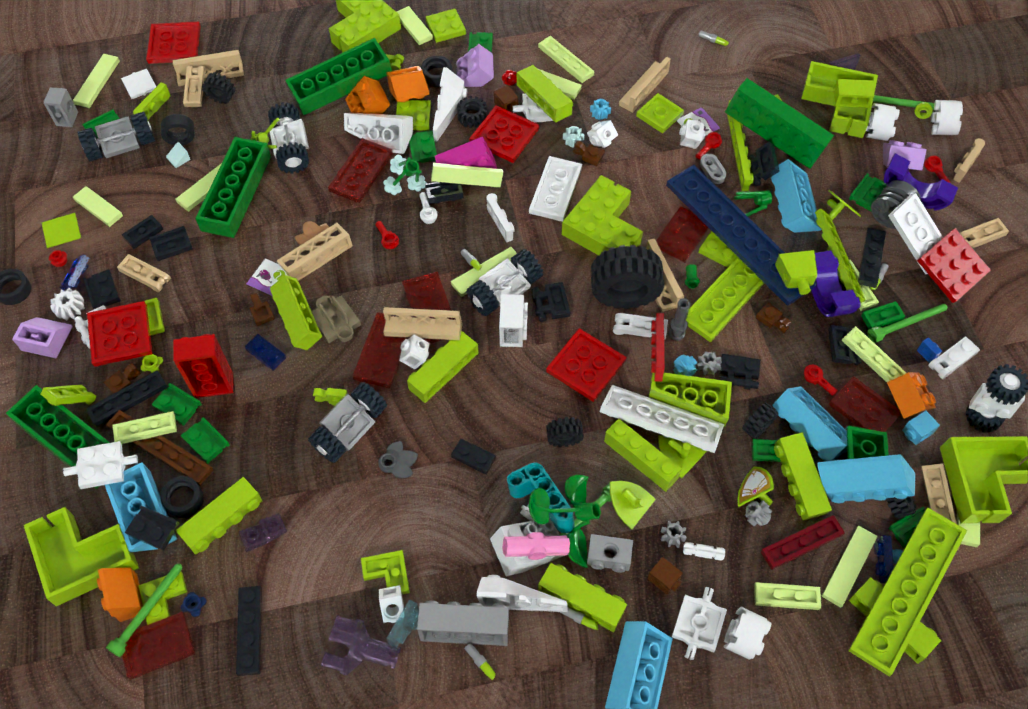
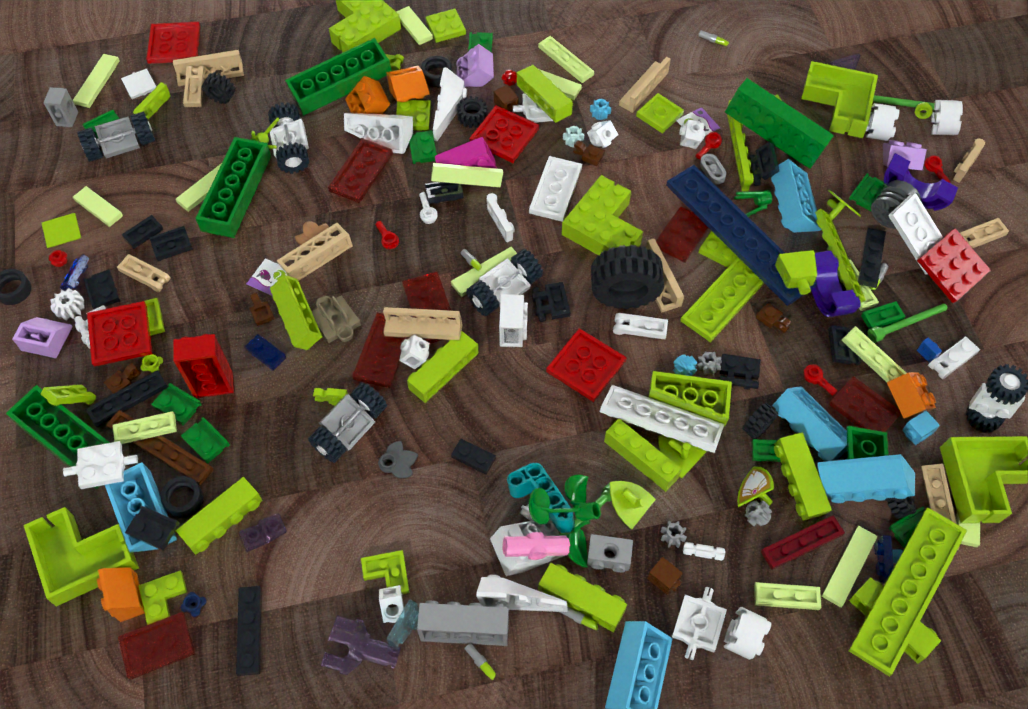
bright green piece [105,563,182,658] -> none
black tyre [161,114,195,145] -> none
light aqua slope [166,142,191,168] -> none
light aqua plant [383,155,426,195] -> none
black tyre [546,417,584,447] -> none
red plate [651,313,665,382] -> none
dark grey pin [668,298,691,341] -> none
green pin [685,264,700,289] -> none
lime brick [834,79,874,108] -> none

